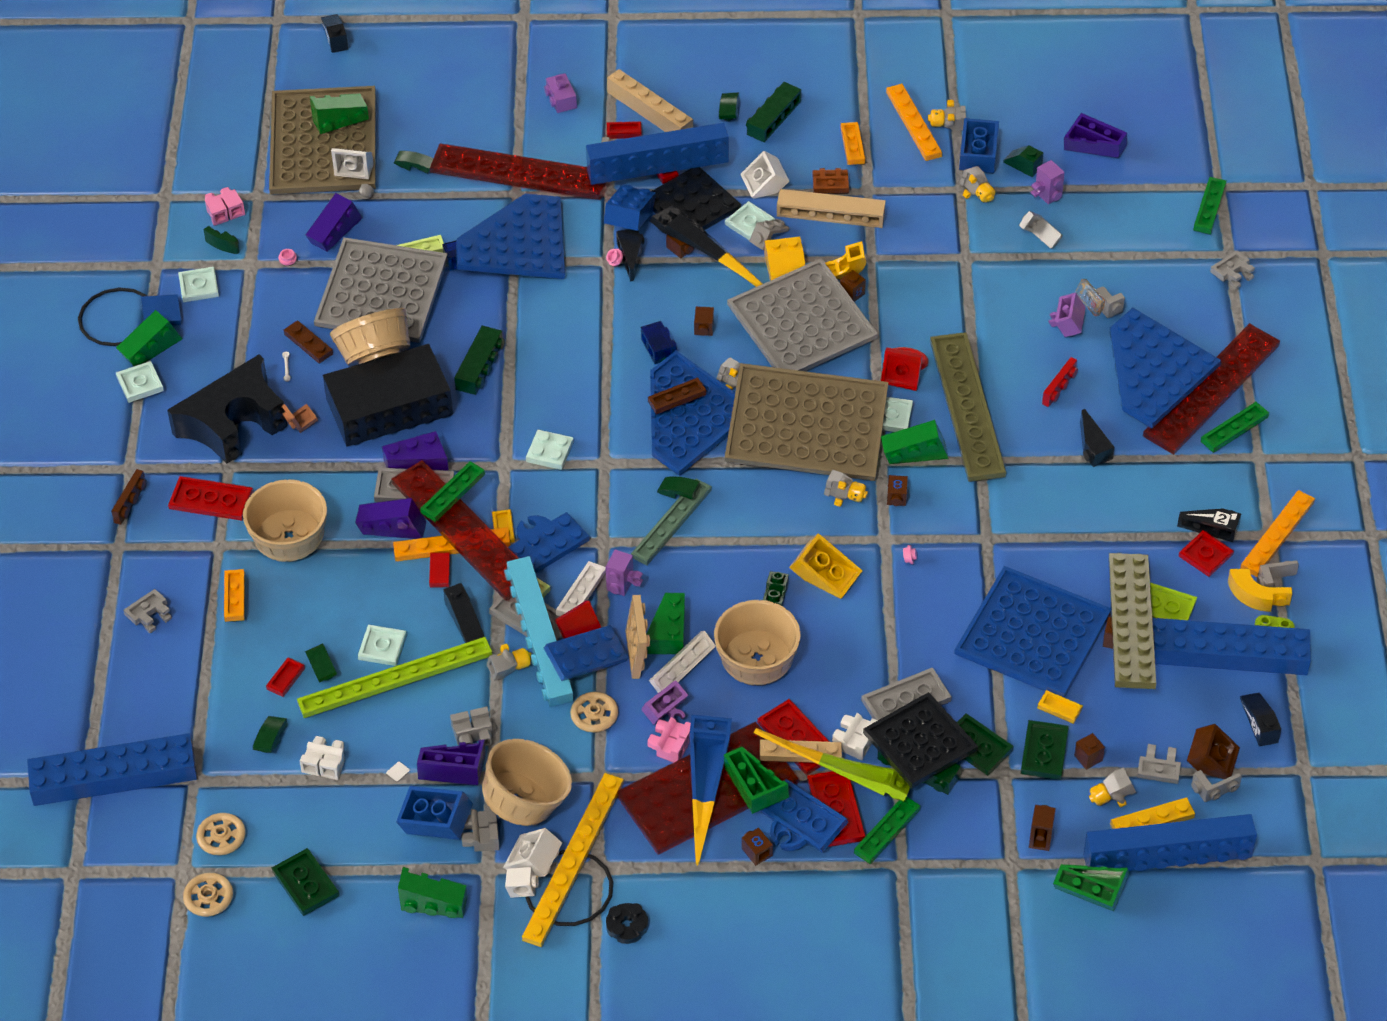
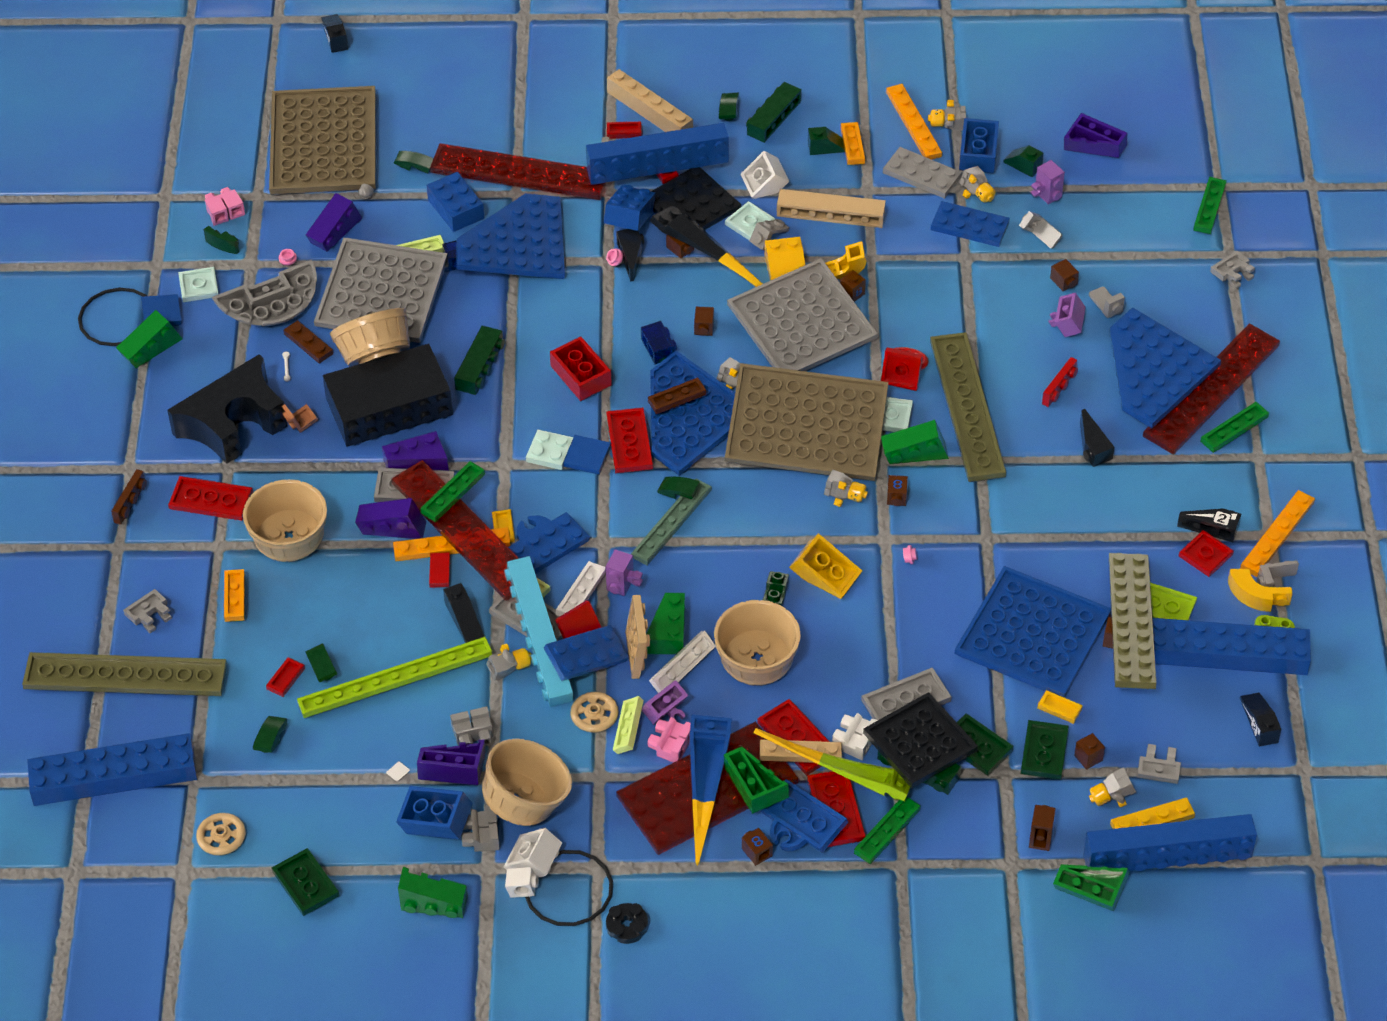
light aqua plate [116,361,164,403] -> none
tan plate [183,873,233,917] -> none
white hips [300,736,345,780] -> none
green wedge [309,93,369,134] -> none
white slope [331,148,374,179] -> none
light aqua tile [358,625,407,666] -> none
yellow plate [522,773,624,948] -> none
medium lavender brick [544,73,577,113] -> none
dark orange plate [812,168,849,194] -> none
clear tile [1075,279,1105,316] -> none
reddish brown slope [1187,724,1240,779] -> none
light grey bracket [1191,770,1242,802] -> none
none -> olive plate [22,652,227,696]
none -> light grey brick [212,260,317,326]
none -> blue brick [426,172,484,232]
none -> red brick [550,336,612,401]
none -> blue tile [563,435,611,475]
none -> red plate [606,407,653,473]
none -> yellowish green plate [613,696,644,754]
none -> dark green slope [808,127,845,155]
none -> light grey plate [883,147,962,199]
none -> blue plate [931,201,1010,247]
none -> reddish brown brick [1050,259,1079,291]

